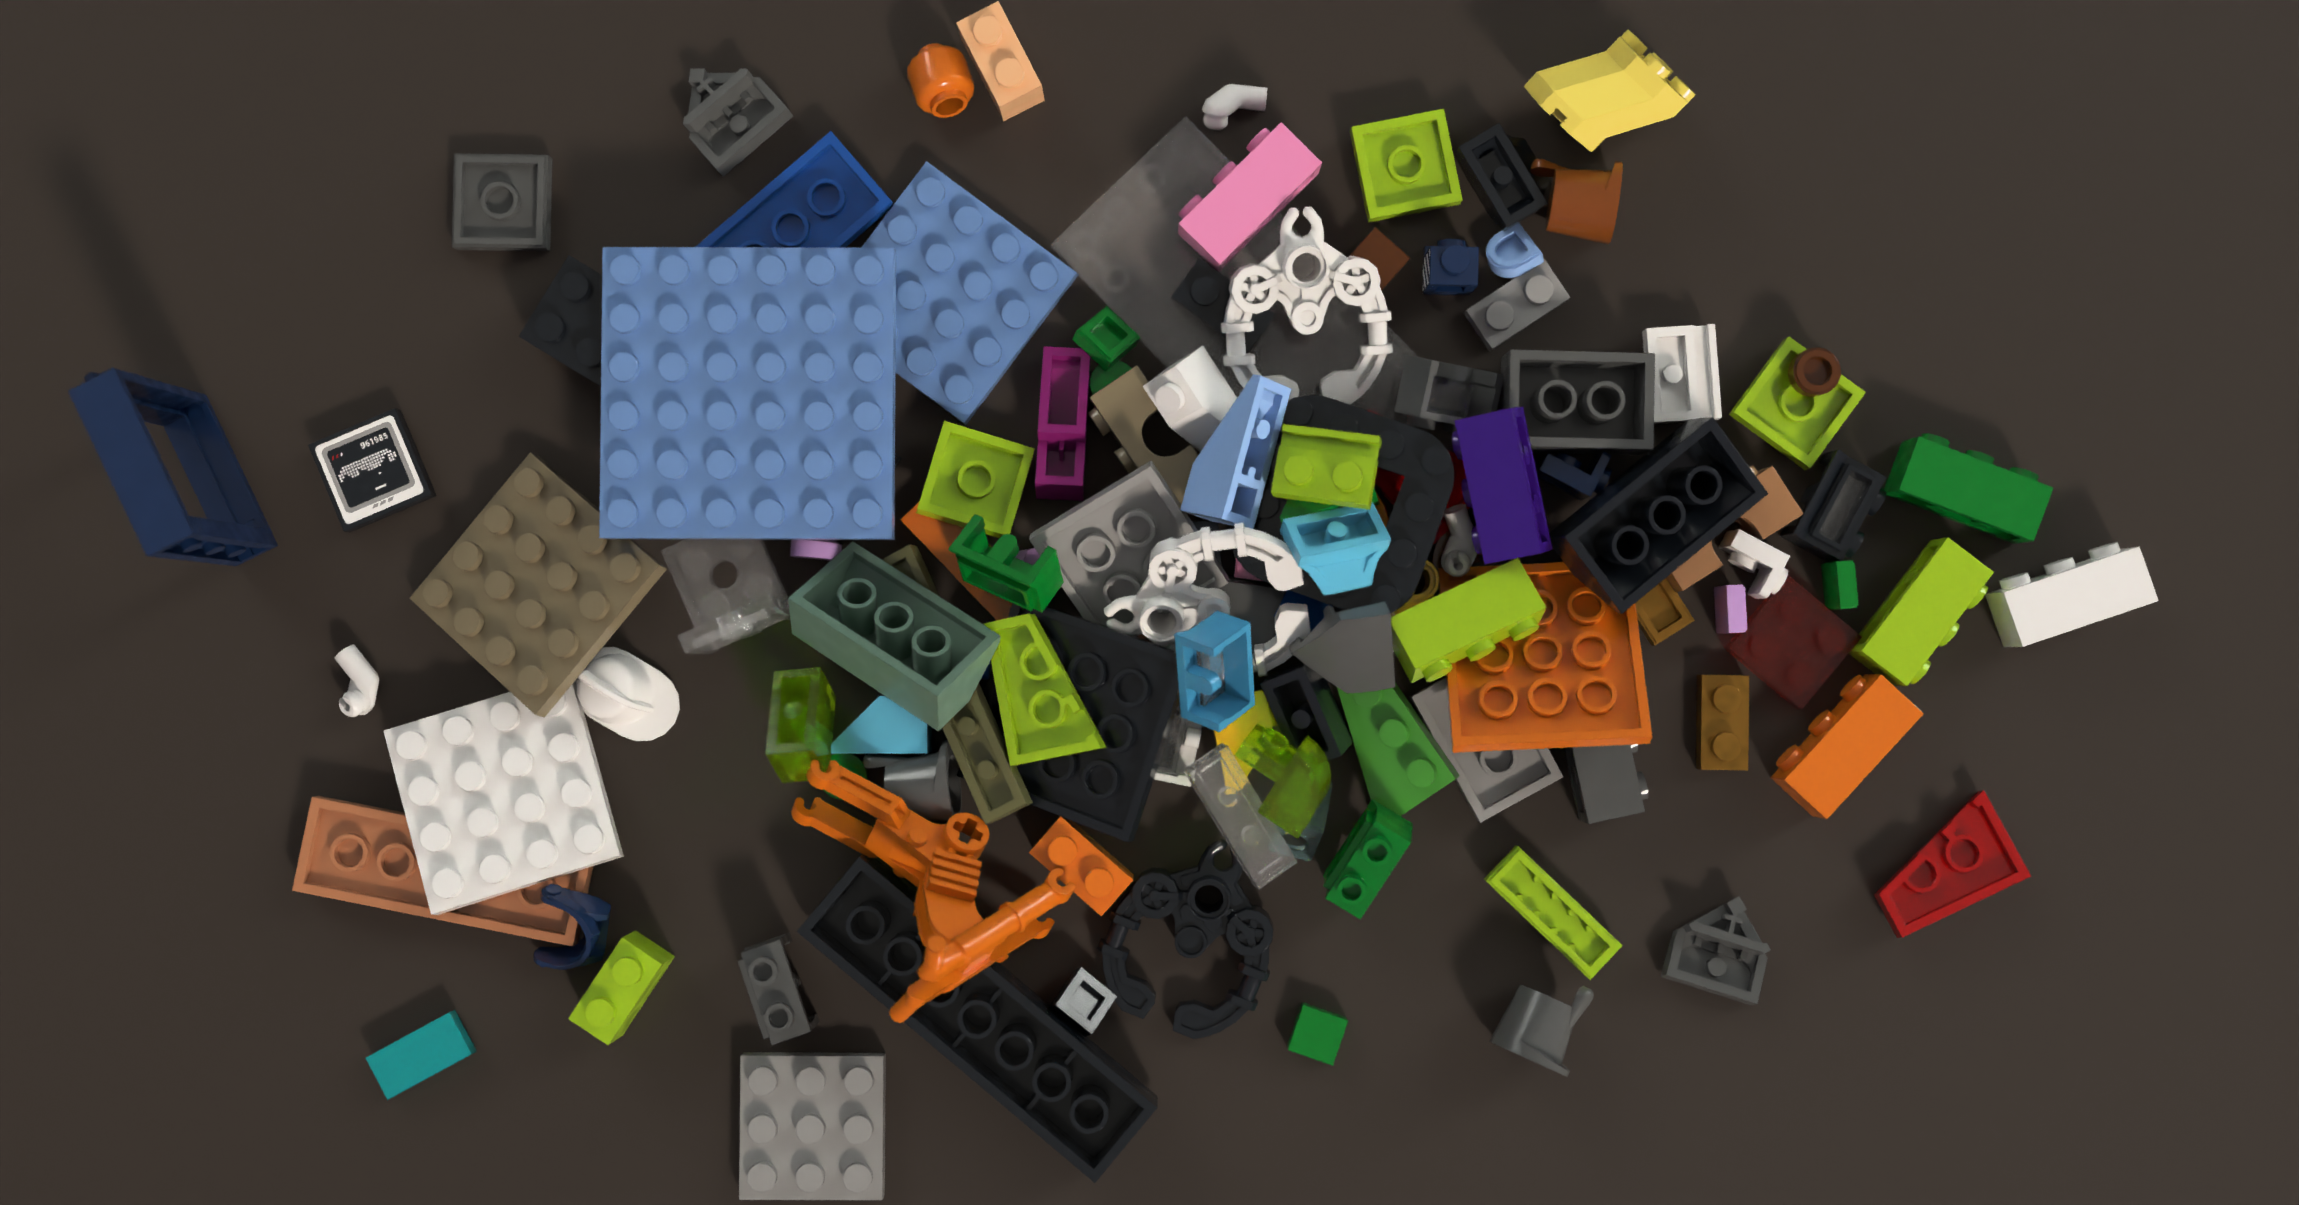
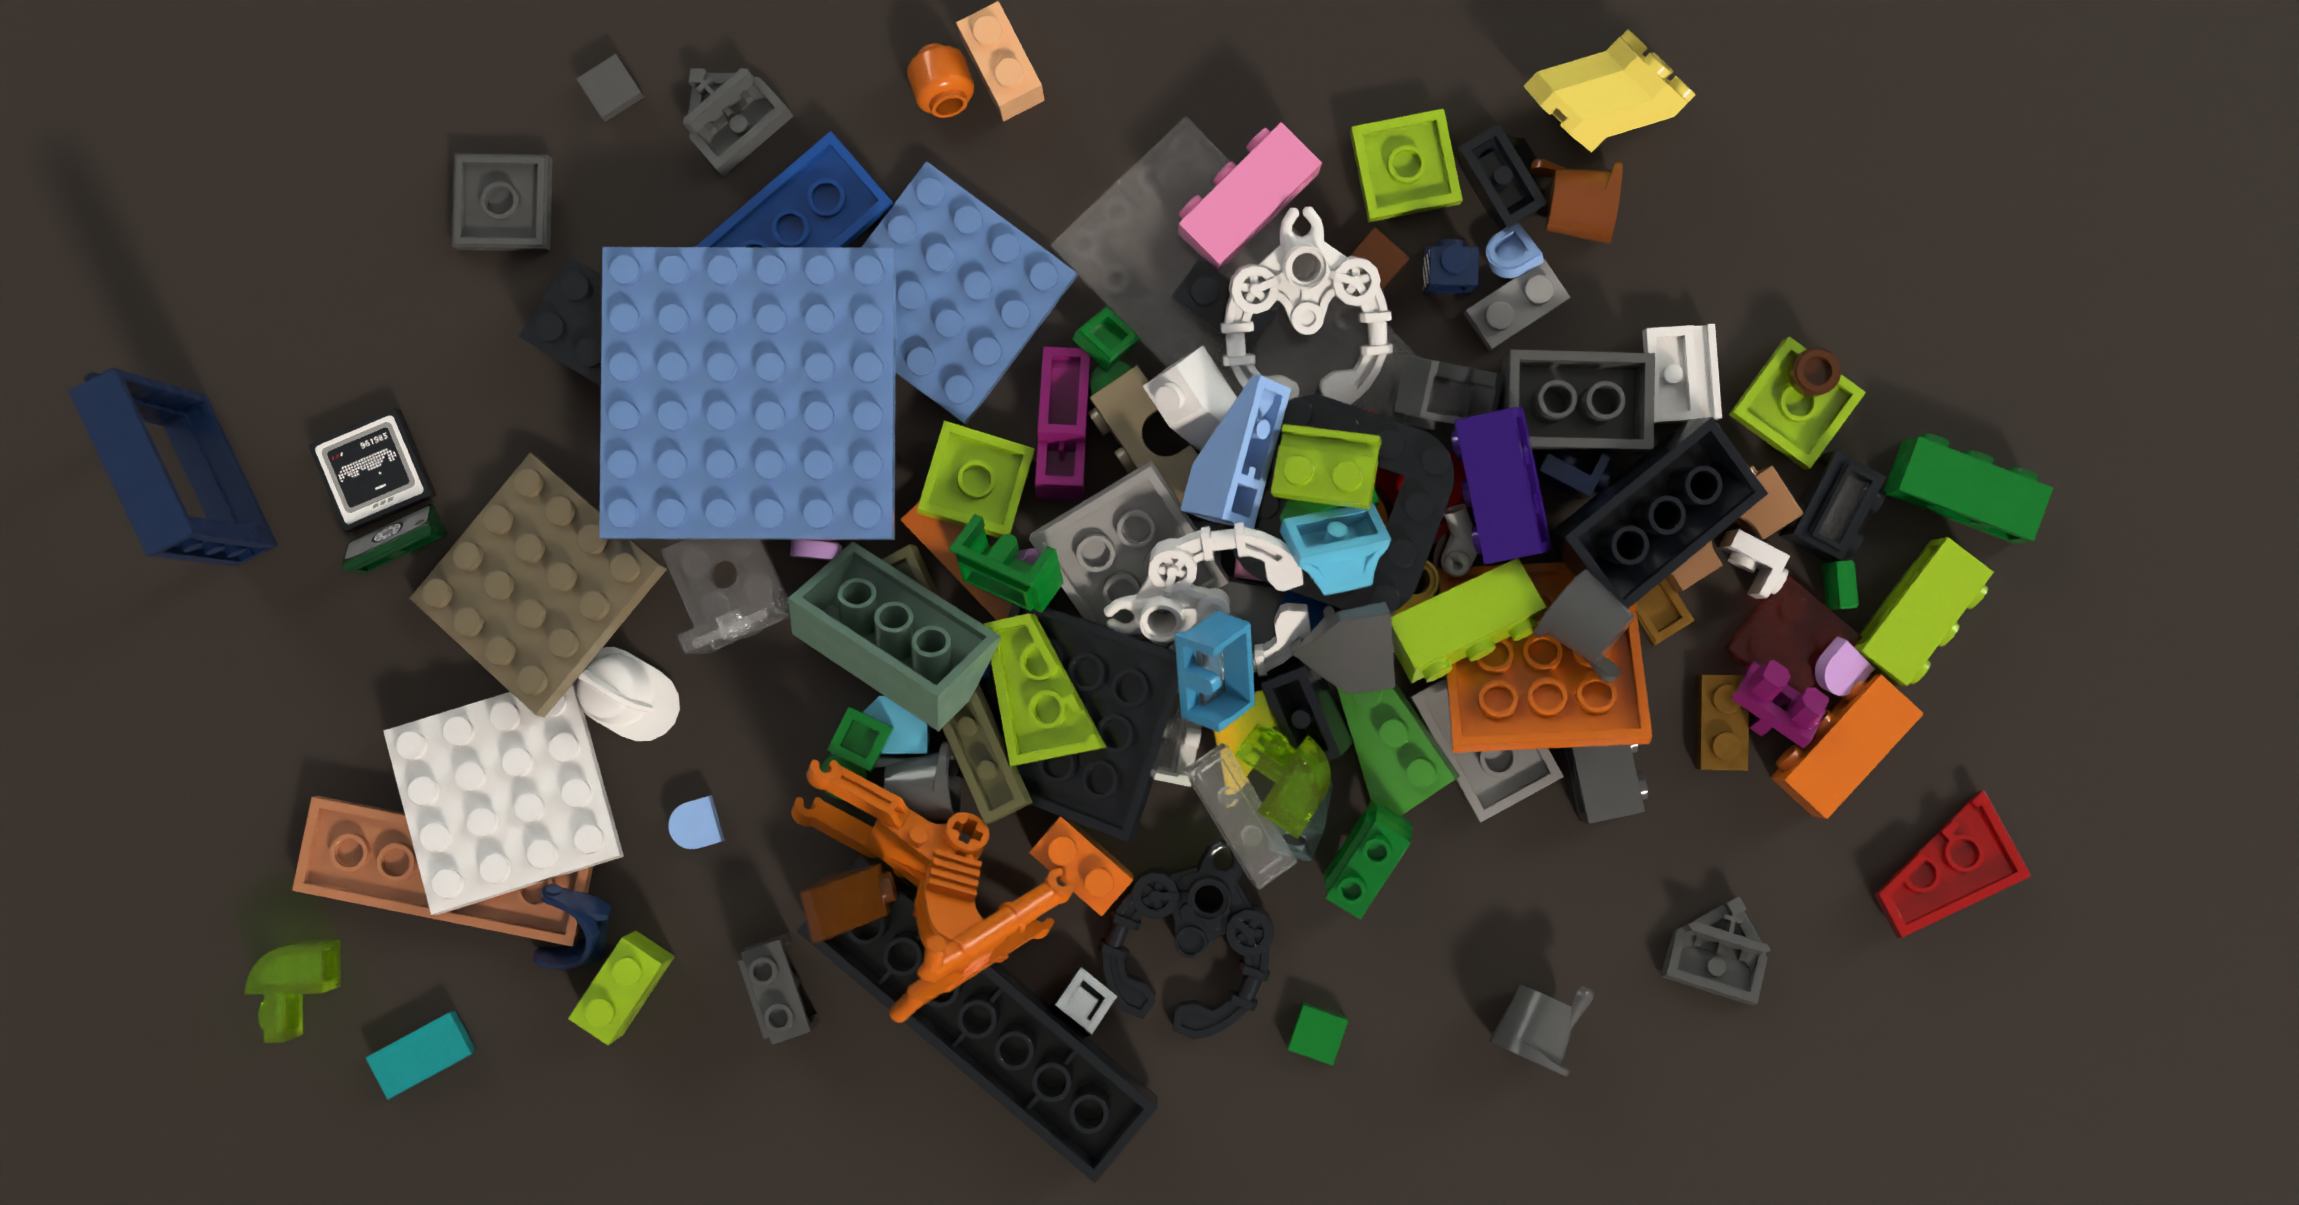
white arm [334,644,379,717] -> none
light grey plate [739,1052,886,1200] -> none
clear neon green brick [765,667,836,783] -> none
white arm [1202,84,1268,130] -> none
lime plate [1483,845,1623,980] -> none
lavender tile [1714,584,1747,634] -> none
white brick [1985,542,2159,647] -> none
none -> clear neon green brick [245,939,340,1043]
none -> dark green slope [342,504,448,574]
none -> dark grey tile [576,54,644,122]
none -> light blue tile [668,795,725,849]
none -> reddish brown slope [800,863,897,943]
none -> green tile [827,706,894,772]
none -> dark grey hat [1533,569,1635,683]
none -> magenta hips [1731,659,1829,749]
none -> lavender tile [1815,636,1875,696]

